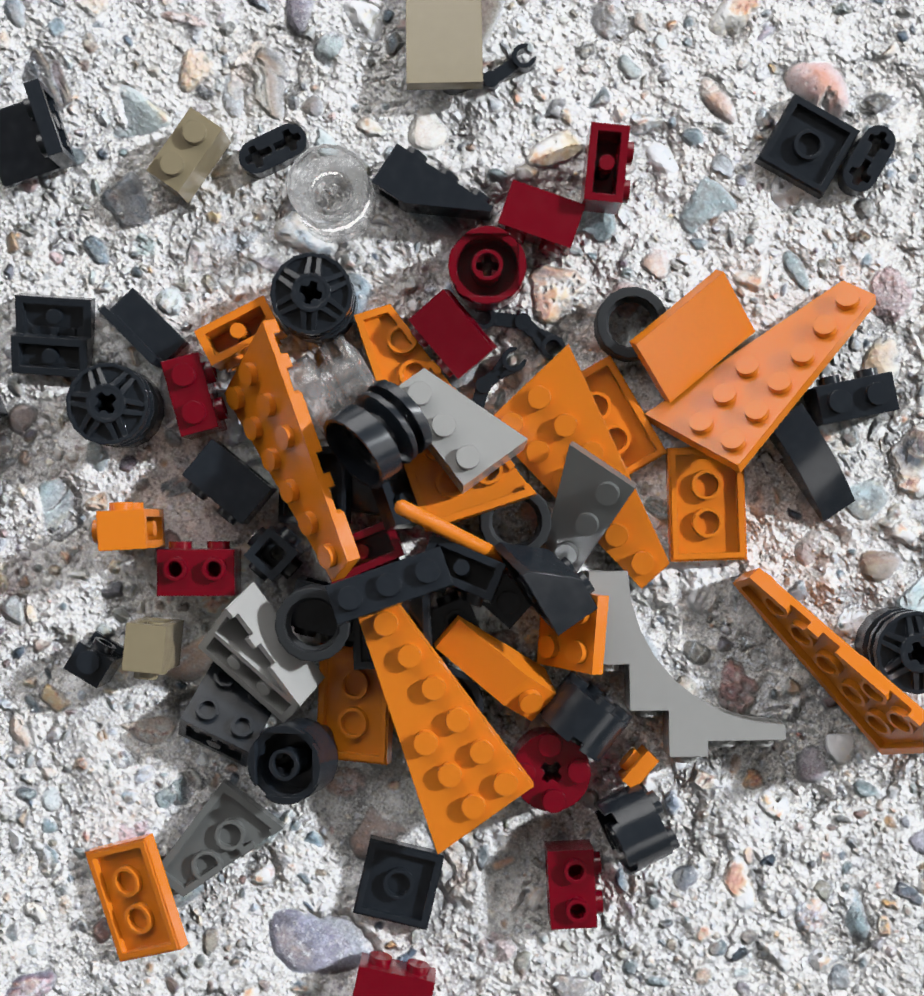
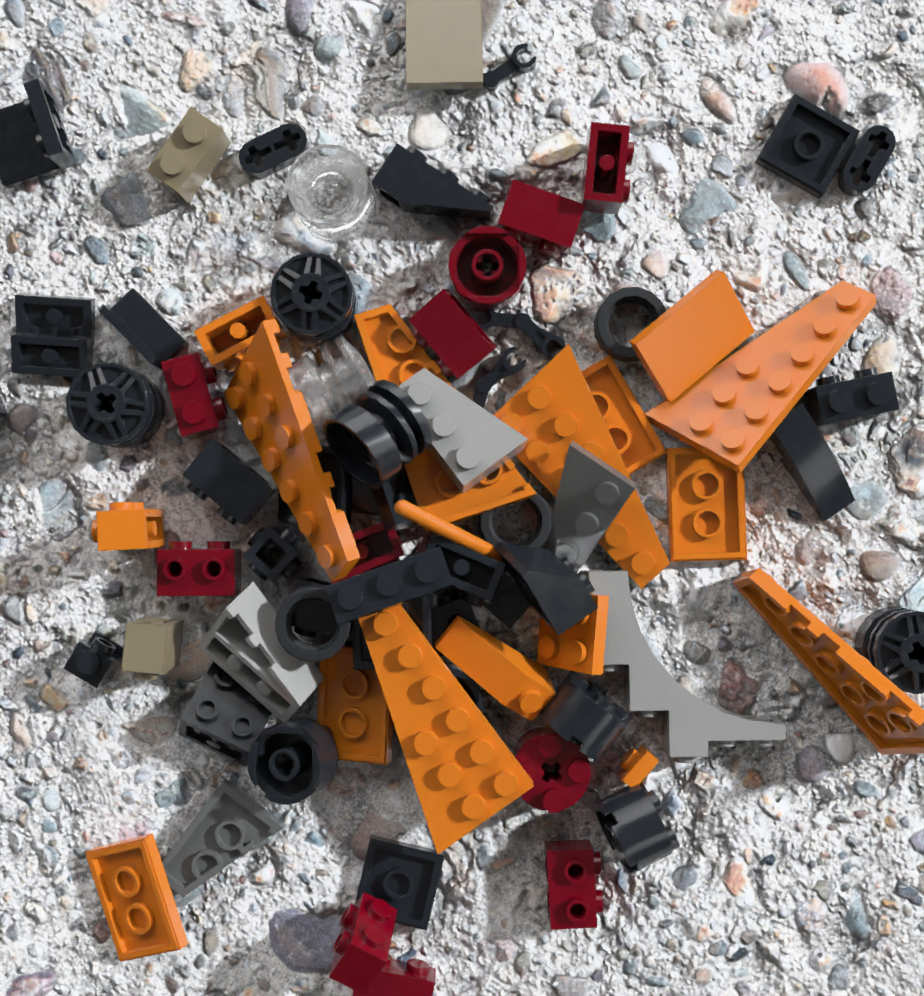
none -> dark red brick [329,892,398,995]

